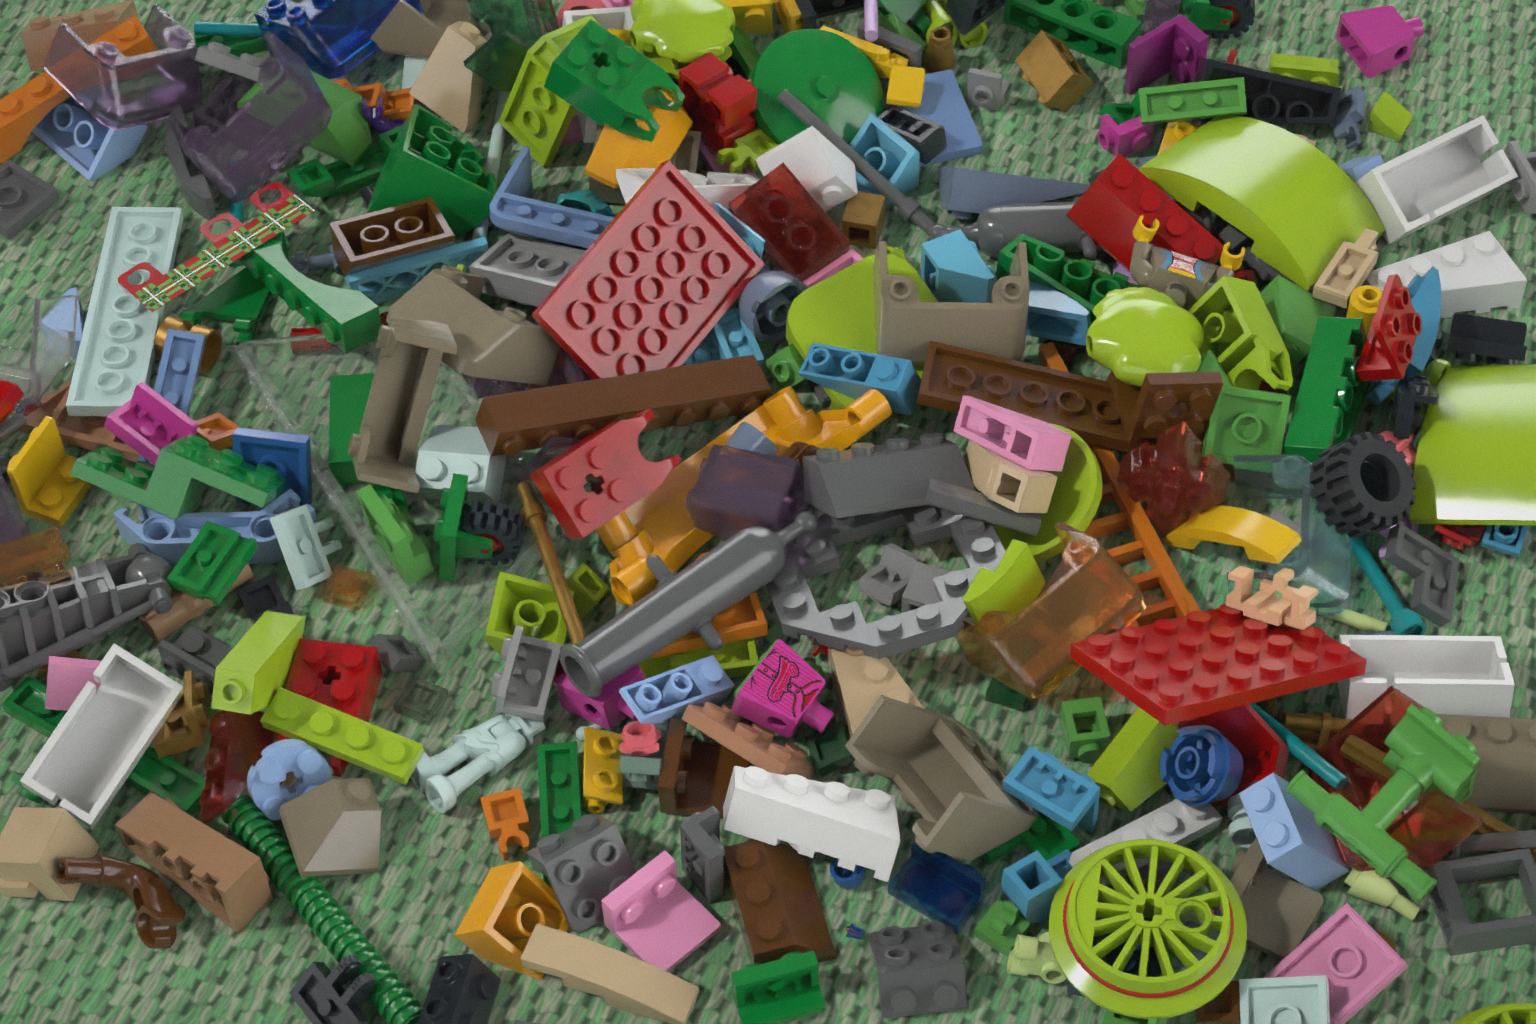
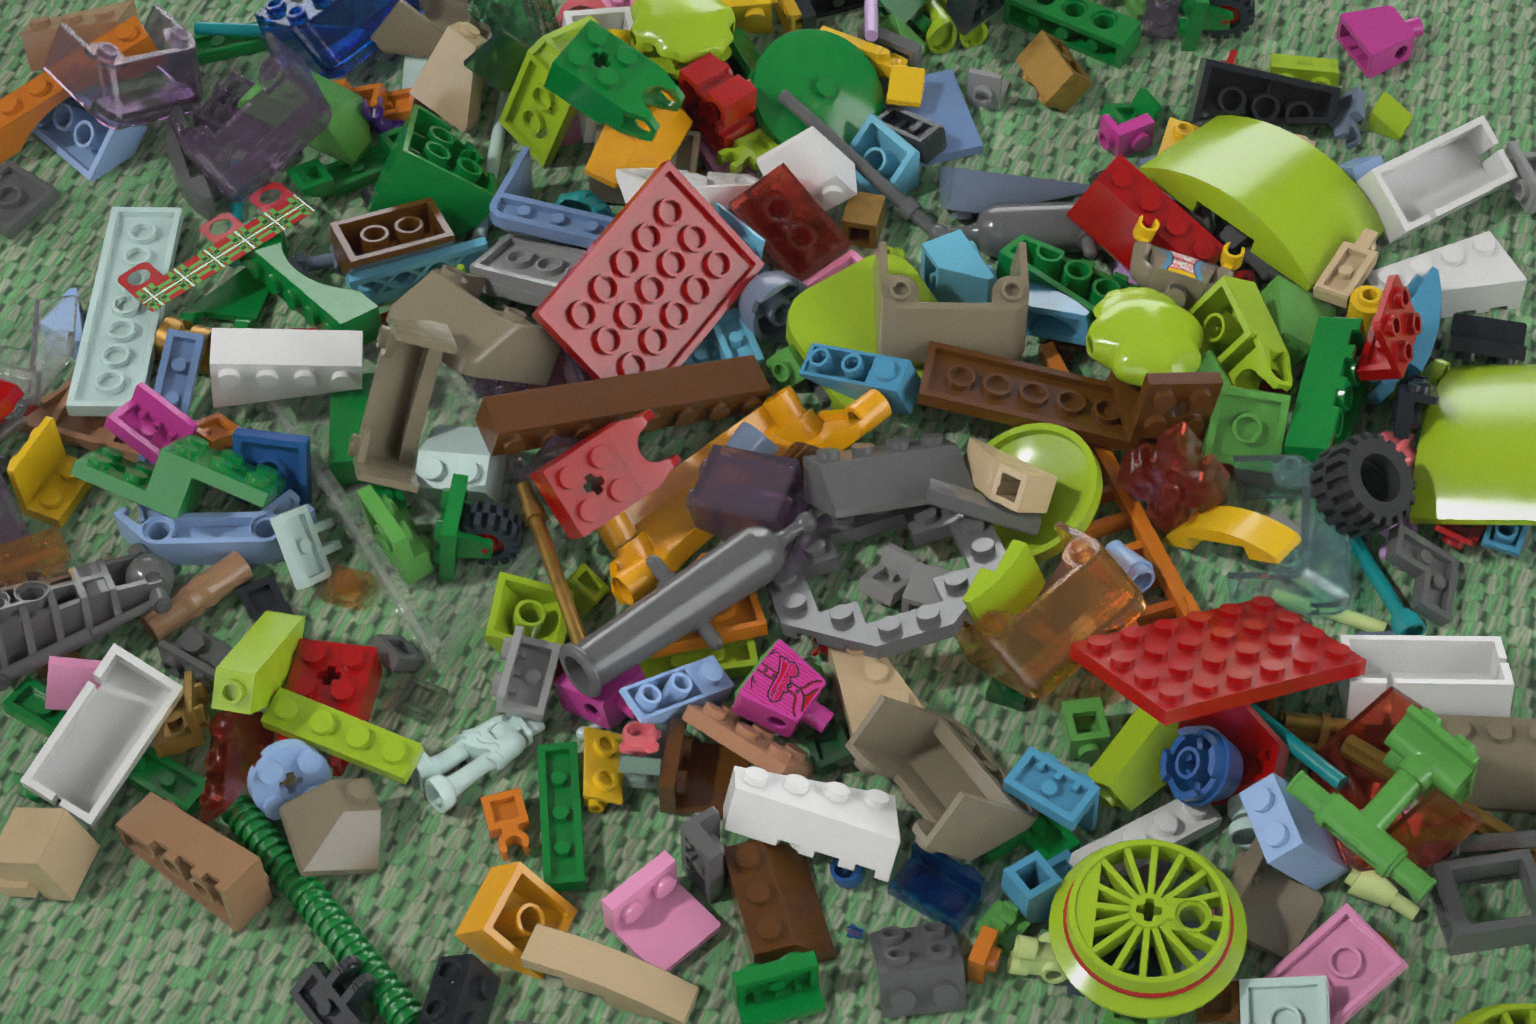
reddish brown piece [57,854,186,949] -> none
green plate [167,521,258,606] -> none
light grey plate [195,41,269,83] -> none
dark grey bracket [526,813,636,933] -> none
pearl gold cone [923,27,957,73] -> none
bright pink slope [953,395,1072,471] -> none
magenta bracket [1125,14,1209,95] -> none
bright green plate [1139,77,1247,125] -> none
light nougat piece [1226,566,1318,630] -> none
none -> white wedge [209,328,363,408]
none -> orange plate [967,925,1003,985]
none -> light blue cone [1103,540,1155,594]

